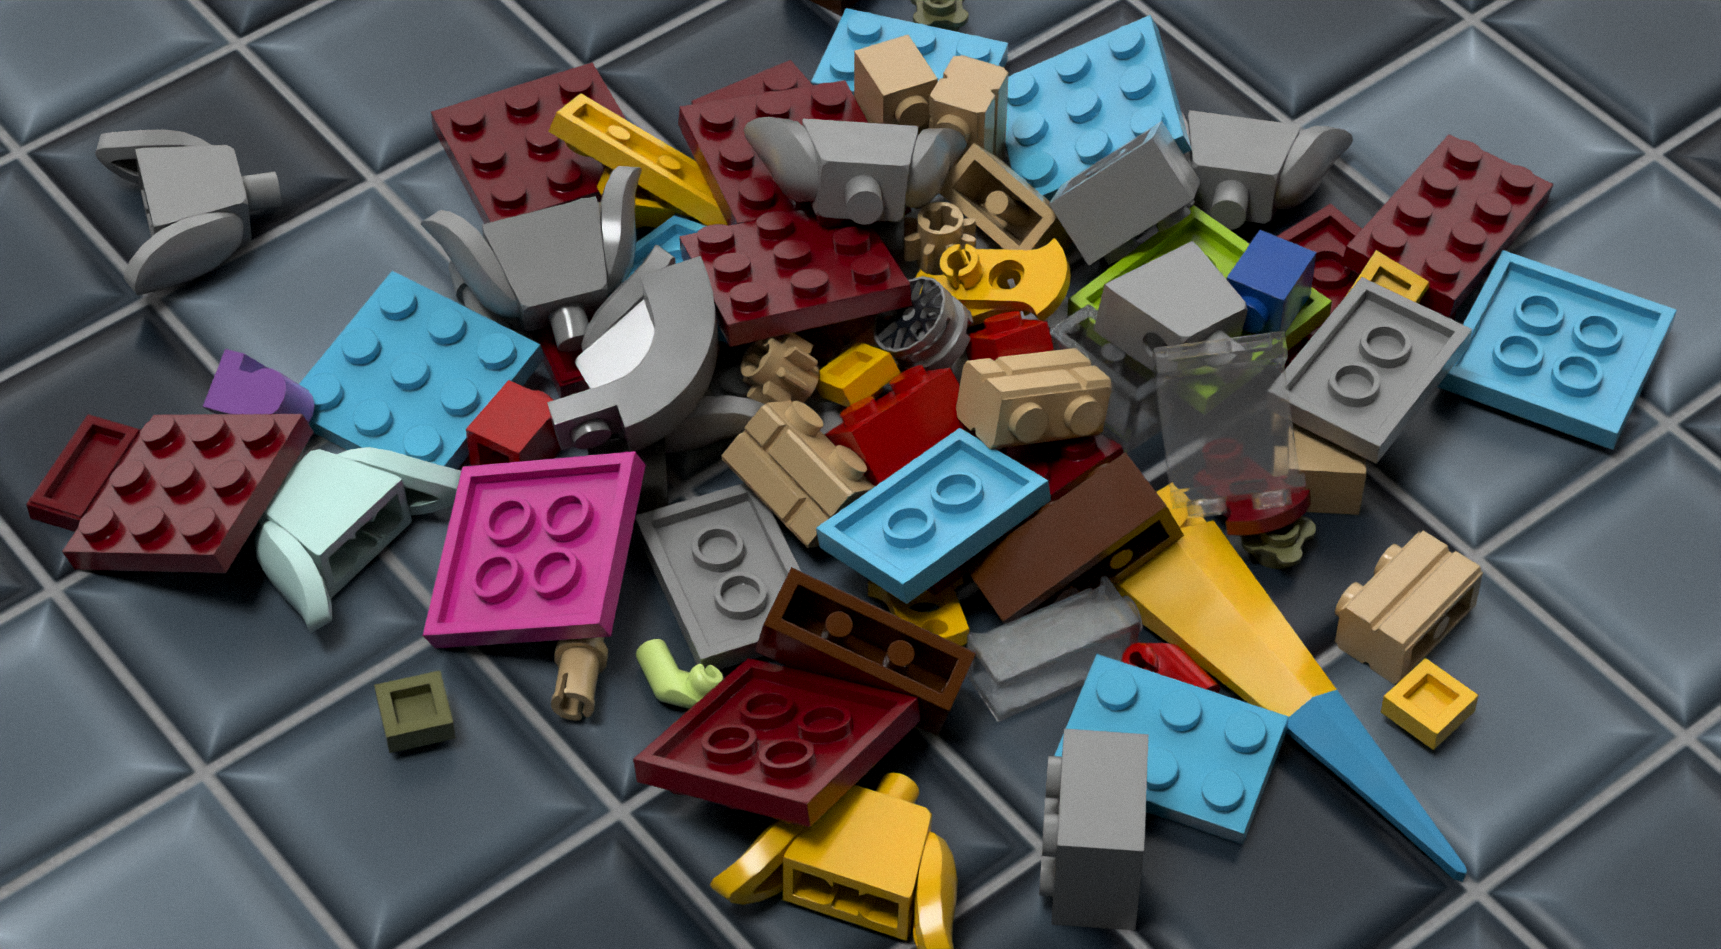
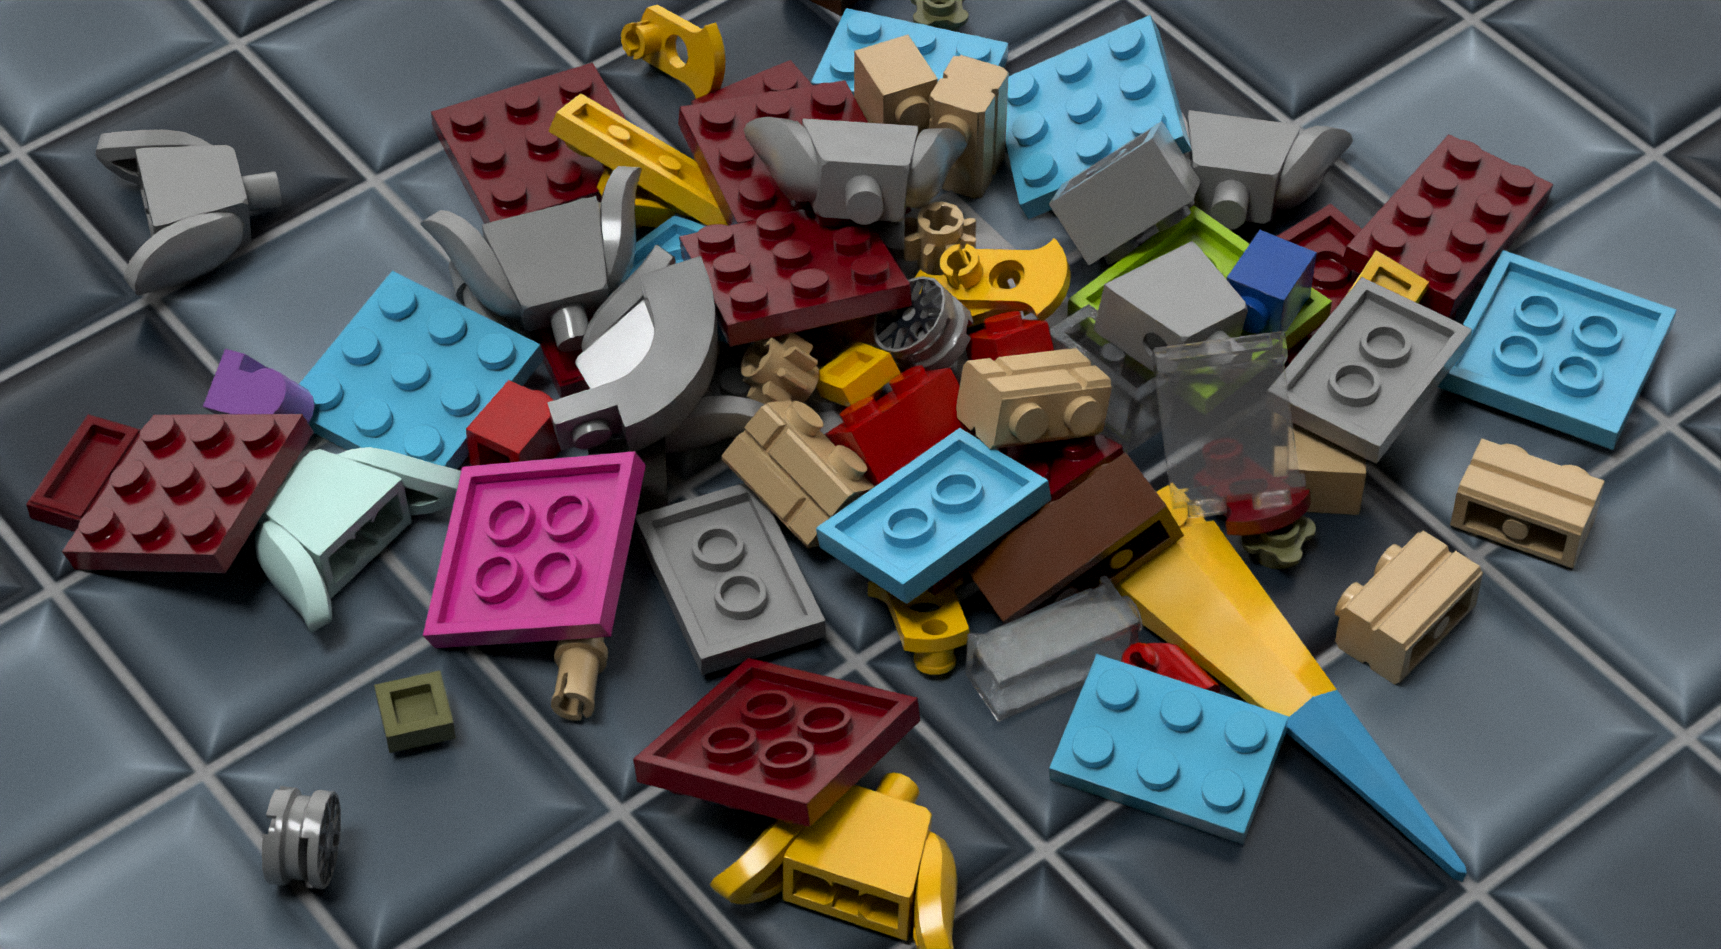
yellowish green arm [636,639,724,709] -> none
reddish brown brick [755,567,976,736] -> none
tan brick [939,143,1073,252] -> none
light grey brick [1039,729,1149,930] -> none
yellow plate [1381,658,1479,750] -> none
none -> light grey wheel [262,786,341,889]
none -> yellow piece [621,5,726,99]
none -> tan brick [1450,438,1605,569]

